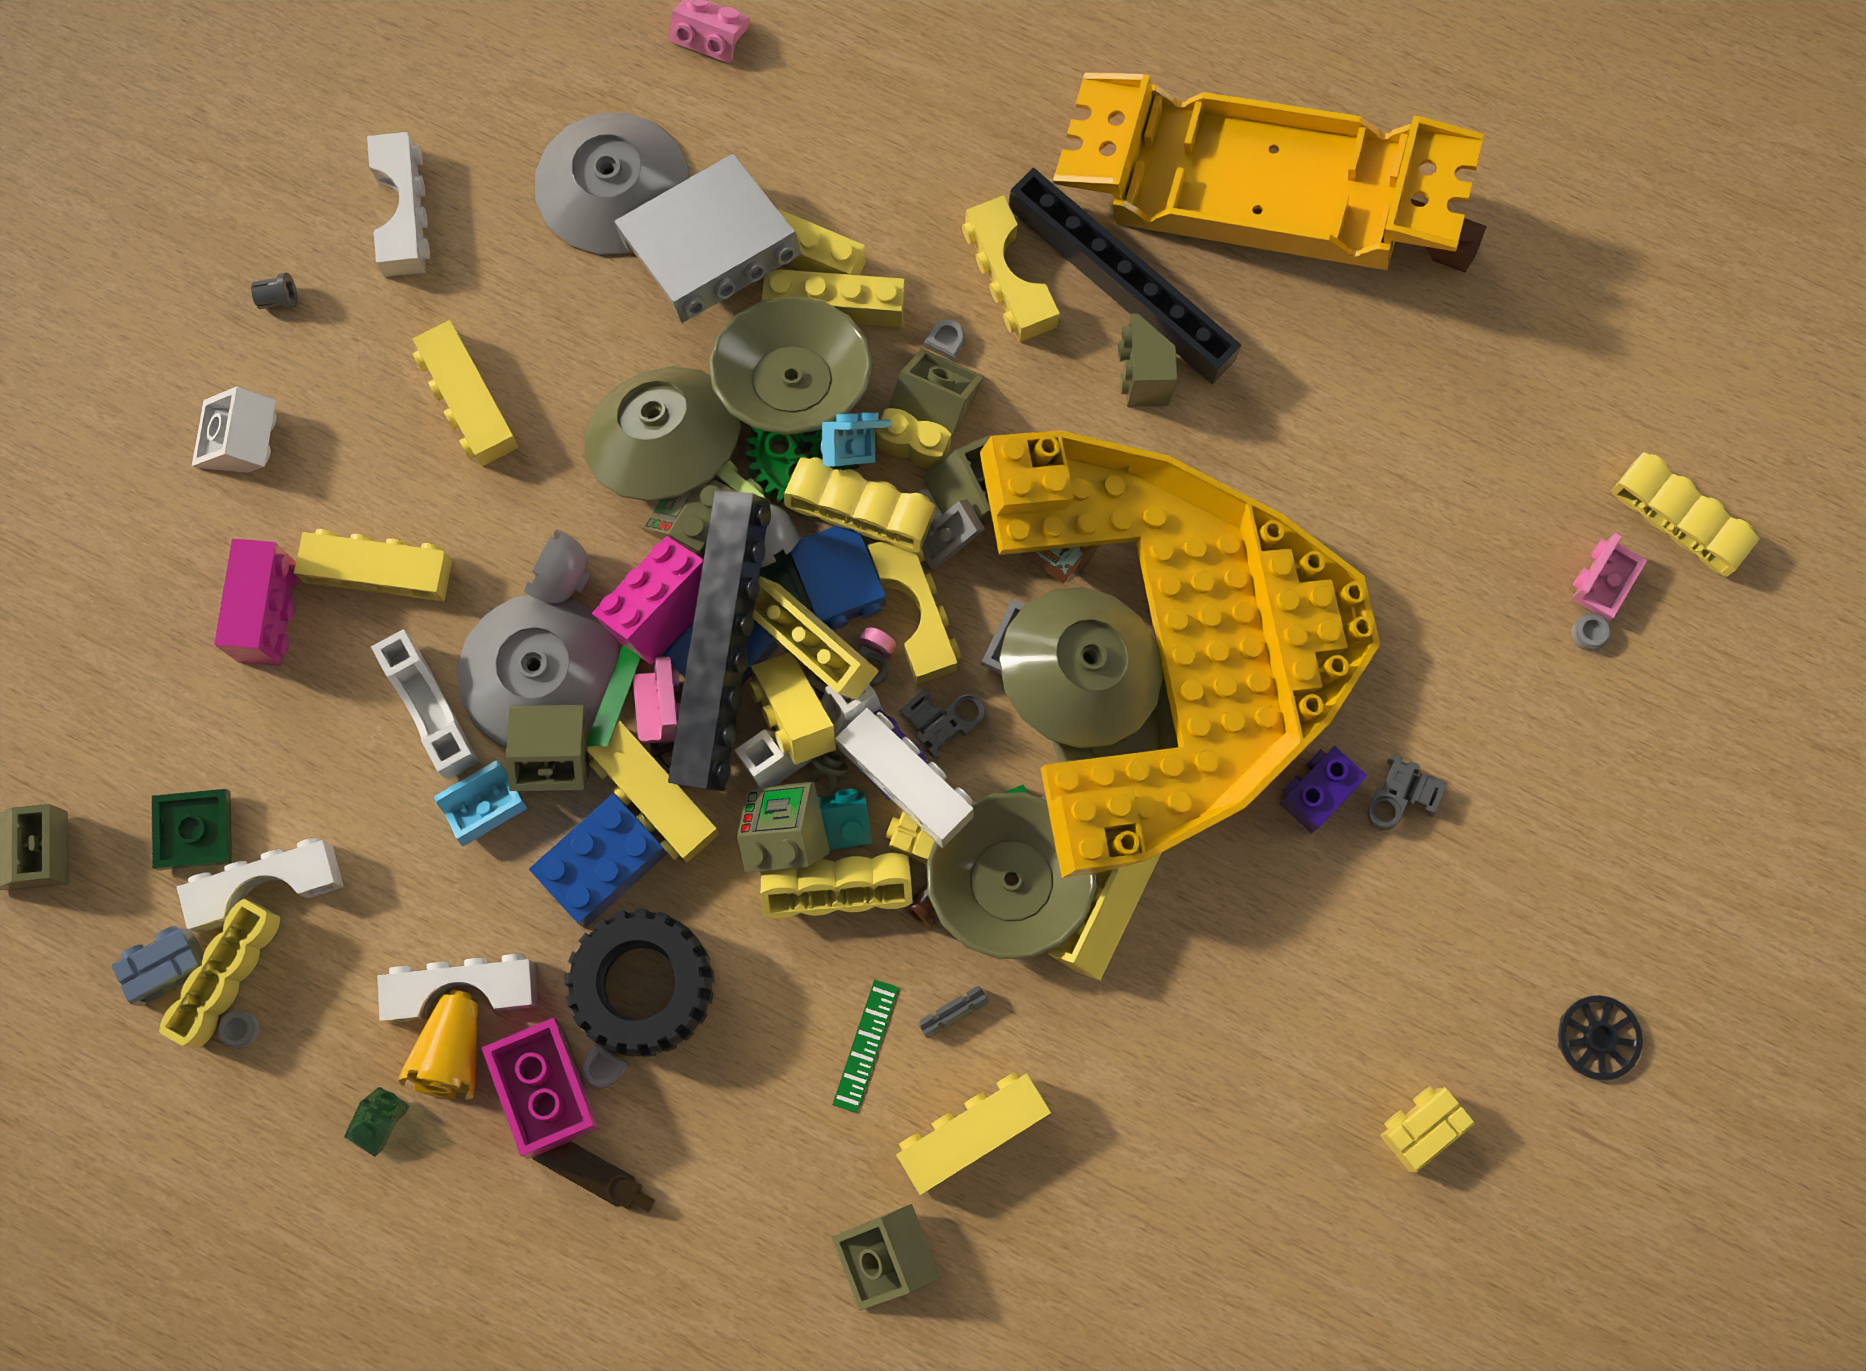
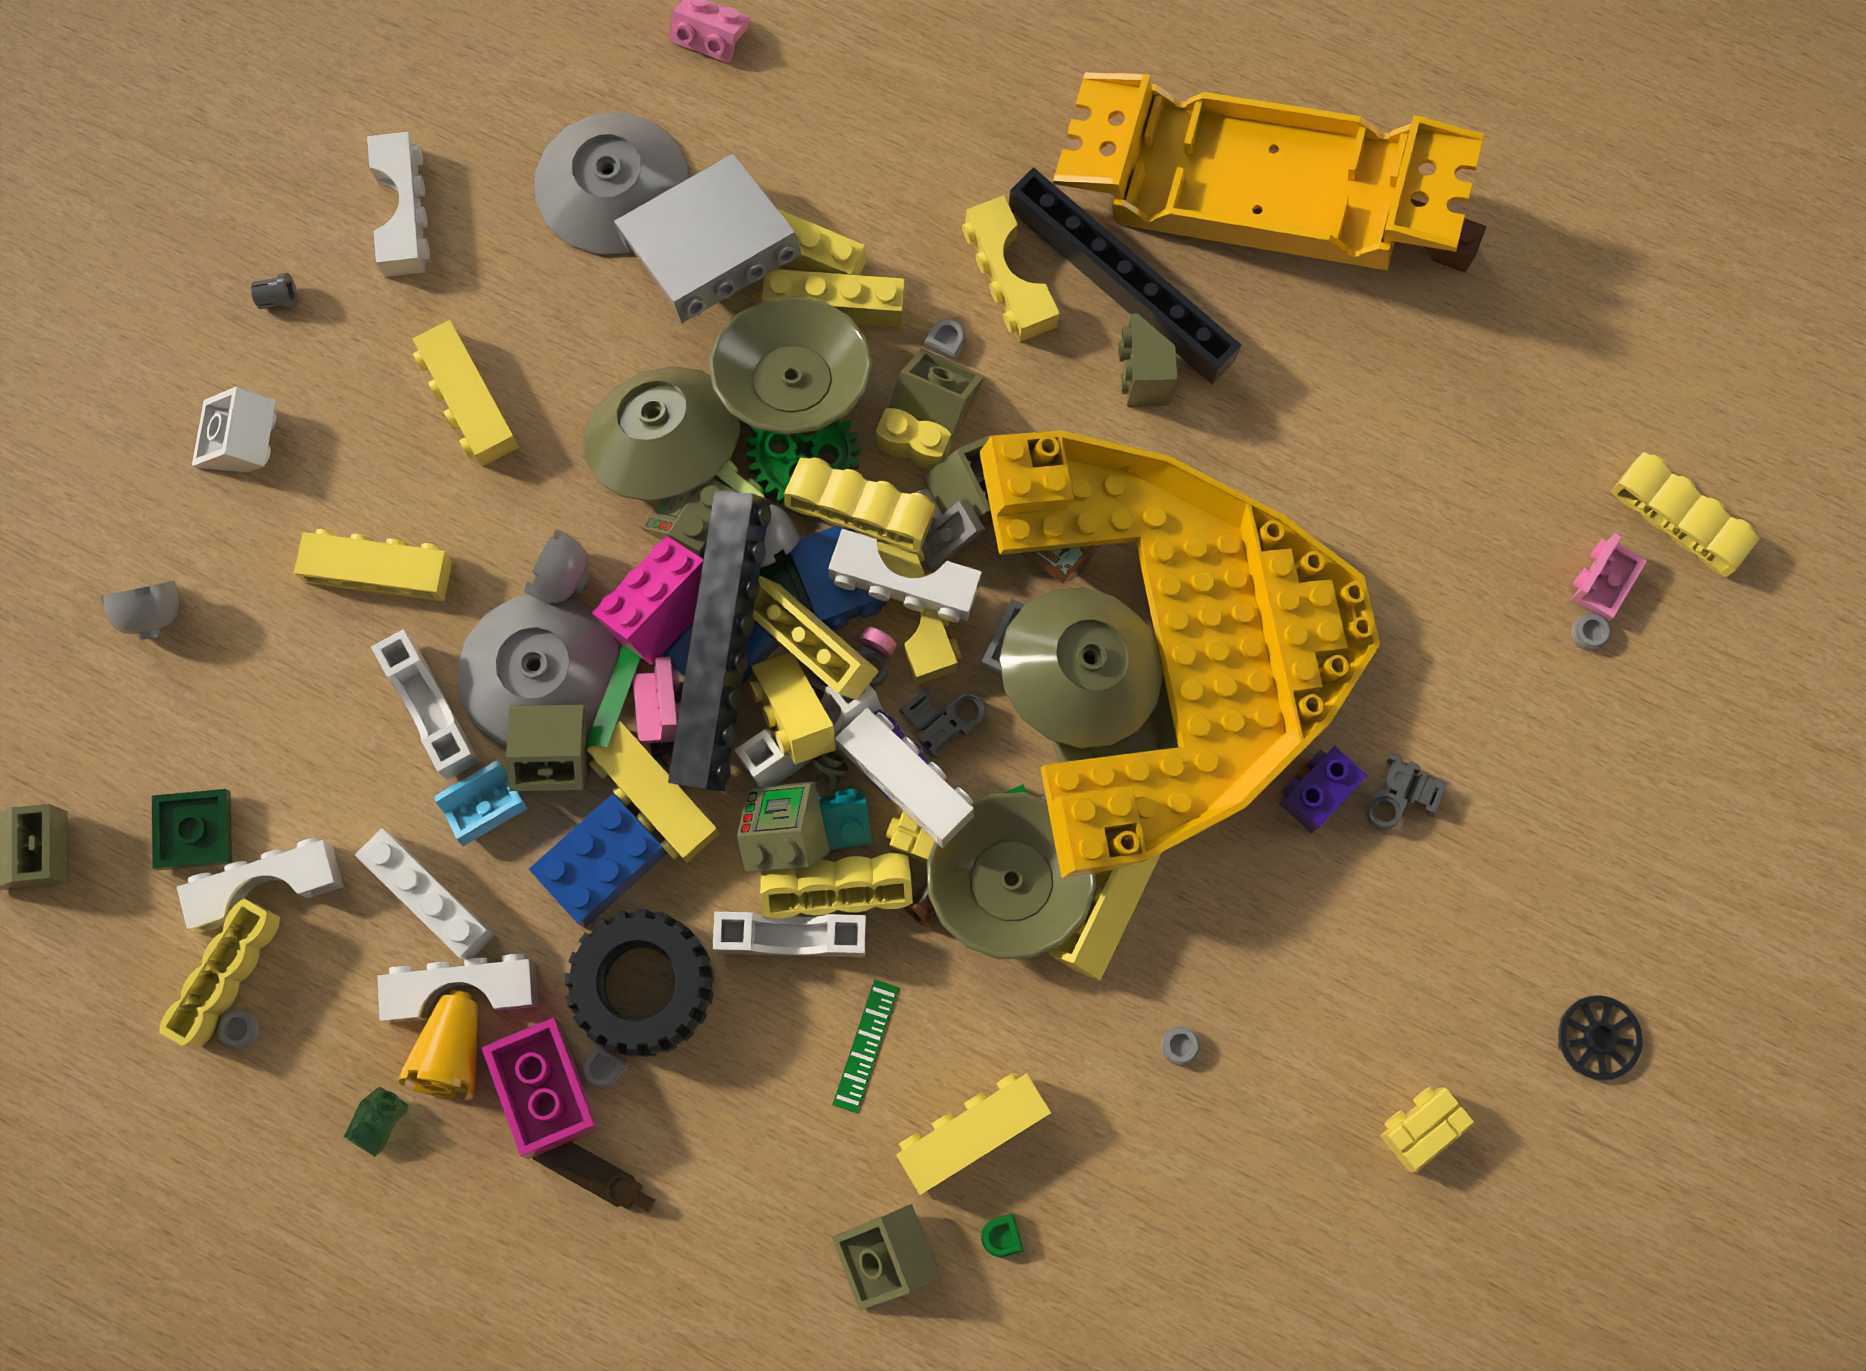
sand blue brick [112,926,204,1007] -> none
dark pink brick [214,538,300,666] -> none
medium azure bracket [821,413,891,466] -> none
dark grey axle [919,986,988,1038] -> none
none -> light grey cylinder [101,581,180,640]
none -> white arch [355,828,495,960]
none -> white arch [713,911,867,958]
none -> white arch [828,529,982,622]
none -> green tile [981,1213,1024,1257]
none -> light grey tile [1161,1026,1200,1065]

